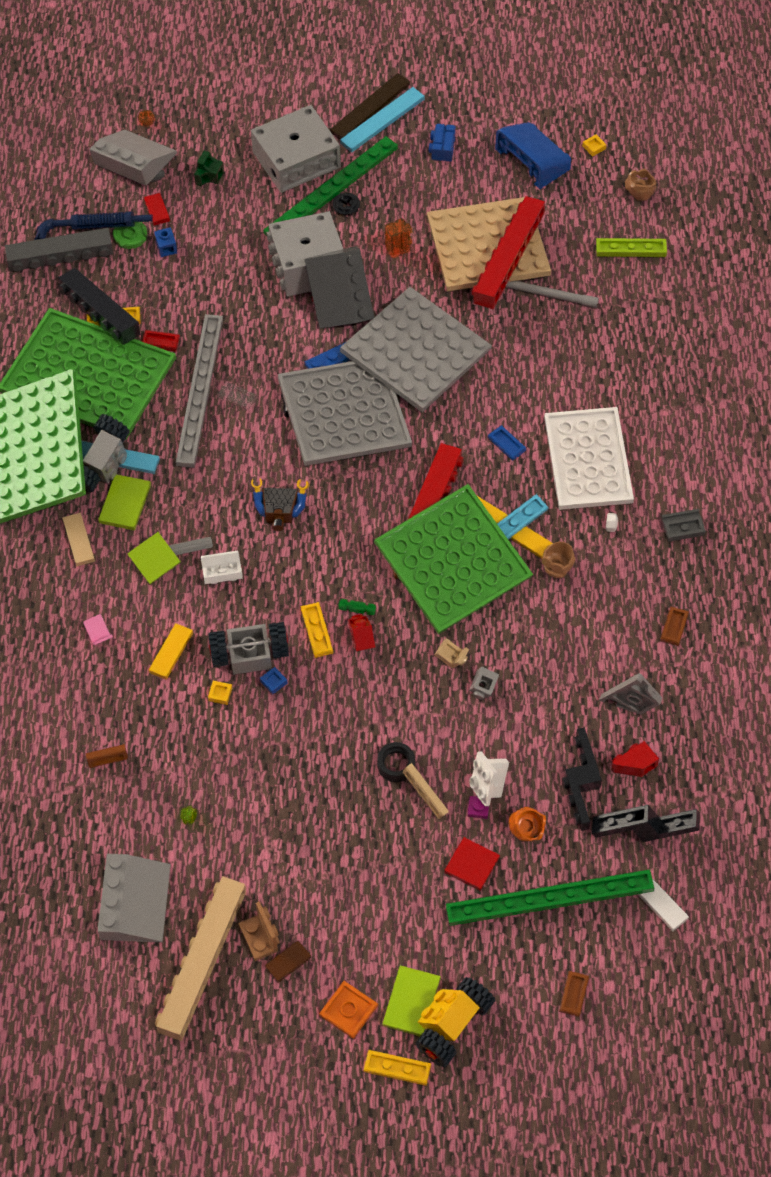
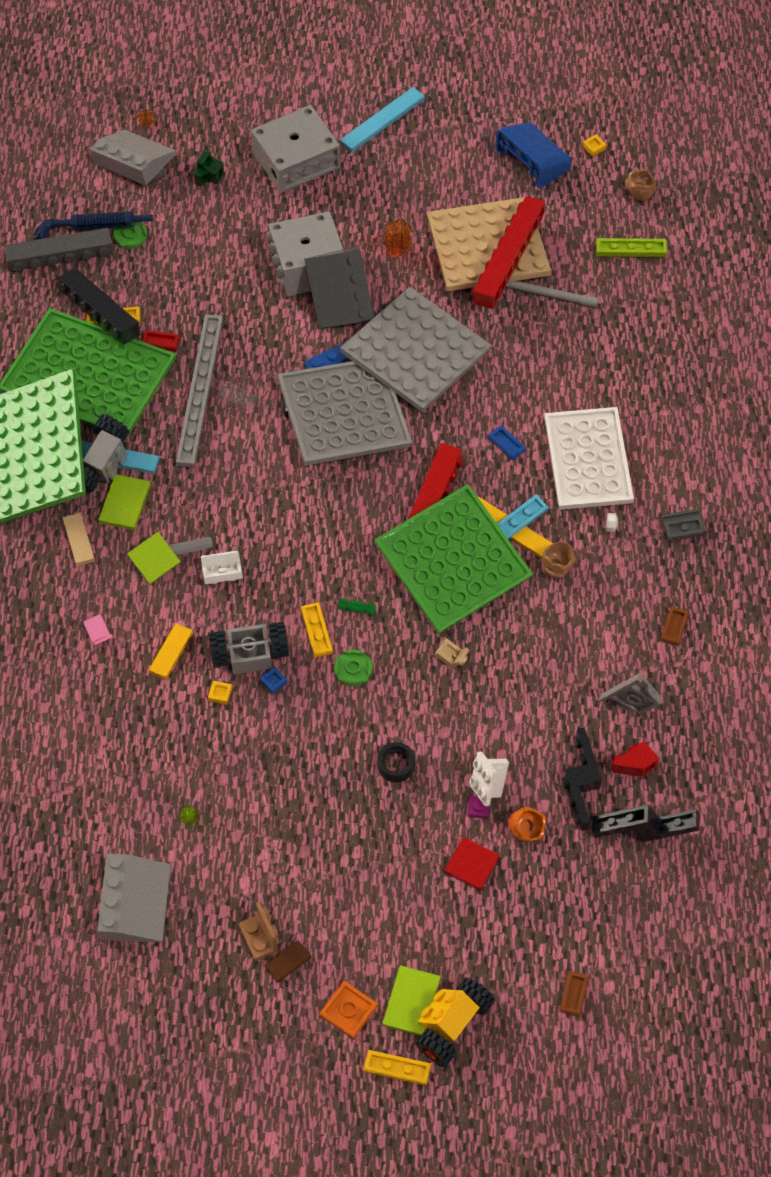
dark orange tile [85,744,128,768] -> none
red tile [144,193,170,226] -> none
blue brick [154,227,177,257] -> none
tan brick [155,876,247,1041] -> none
torso [251,479,309,531] -> none
green plate [263,136,398,236] -> none
dark brown tile [330,73,410,139] -> none
black gear [333,193,360,216] -> none
red slope [347,614,375,651] -> none
tan tile [403,763,449,819] -> none
blue brick [429,124,456,161] -> none
green plate [446,869,655,926] -> none
light grey brick [469,667,499,700] -> none
white tile [638,880,689,931] -> none
none -> bright green tile [334,649,373,686]

